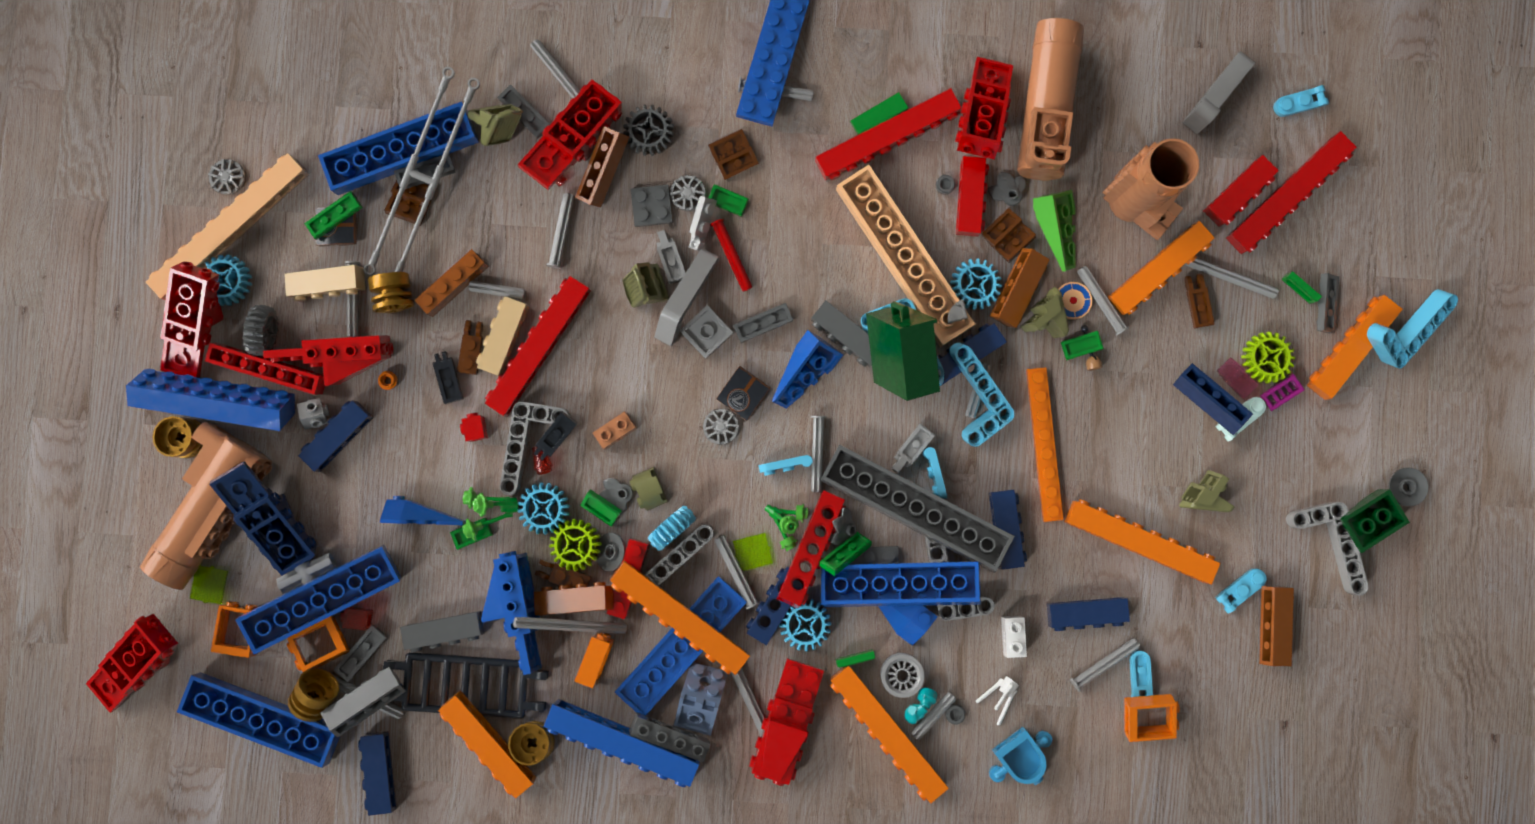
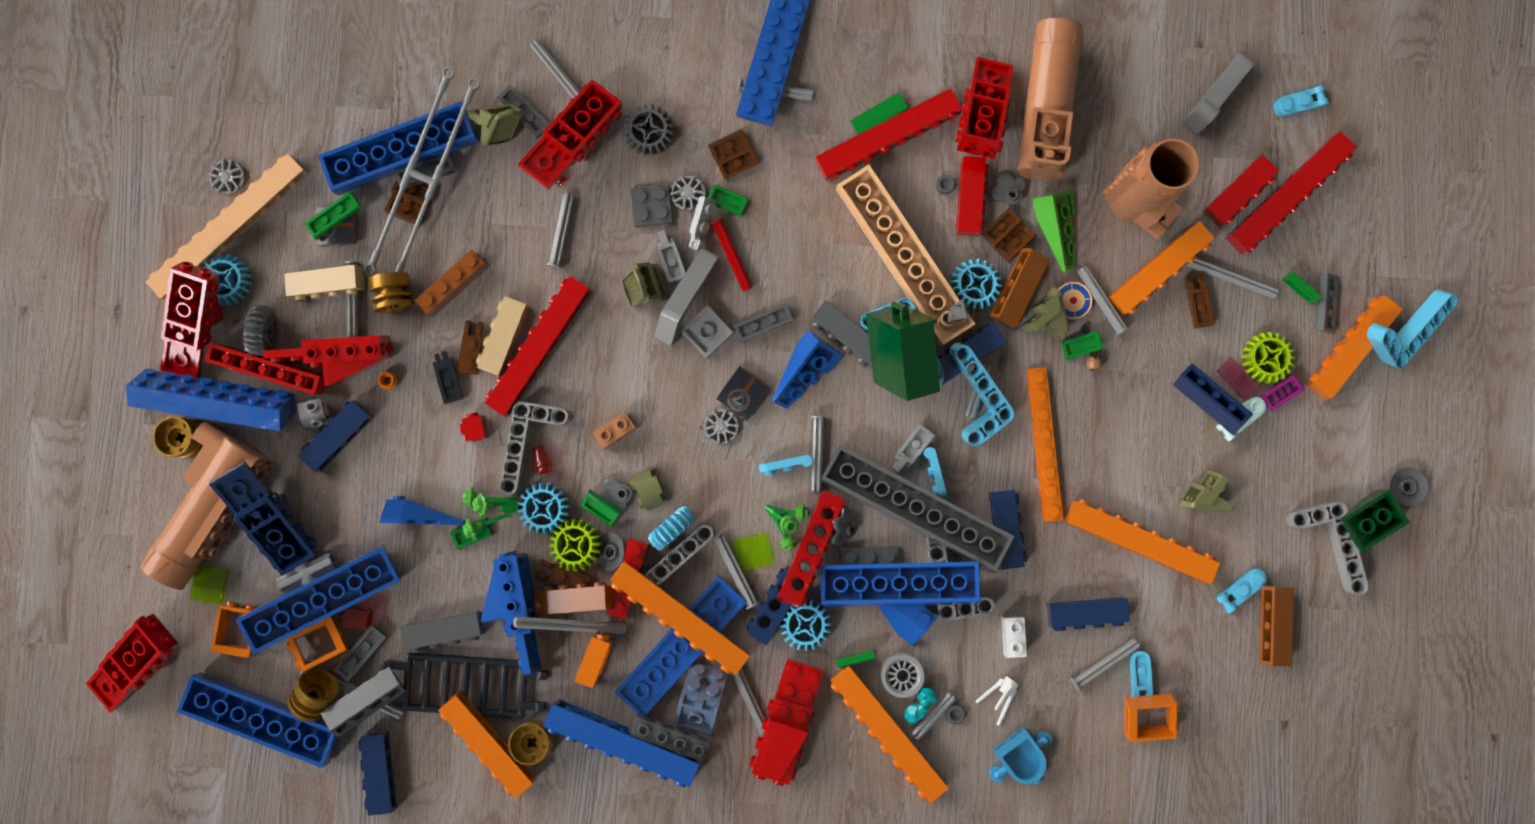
light grey axle [469,281,525,299] -> none
black hinge [533,411,577,461] -> none
dark orange brick [575,126,629,208] -> none
green tile [820,532,872,576] -> none

